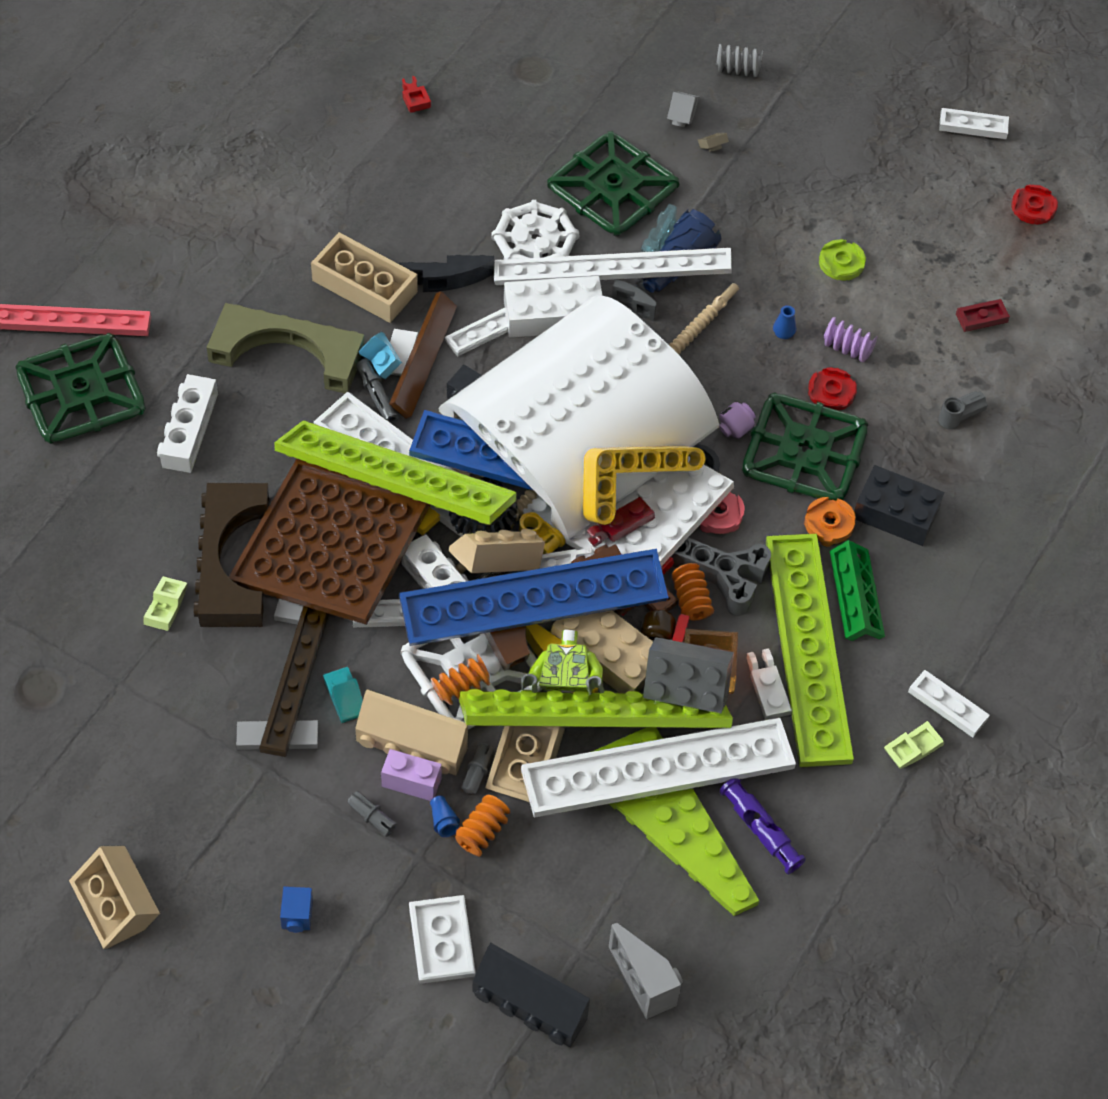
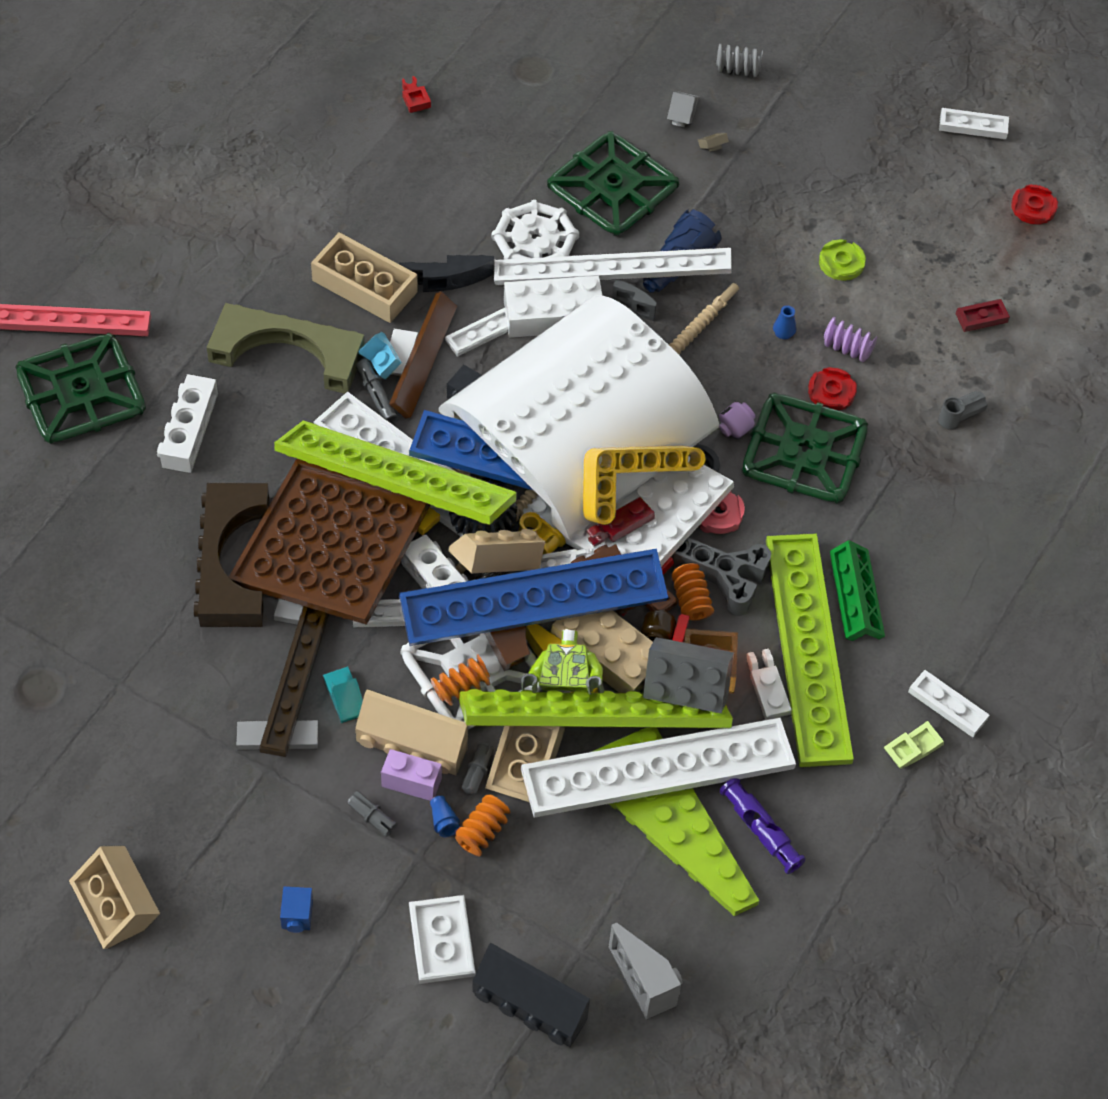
yellowish green slope [144,577,187,631] -> none
clear light blue hinge [641,204,677,252] -> none
orange plate [804,497,855,547] -> none
black brick [854,465,945,546] -> none

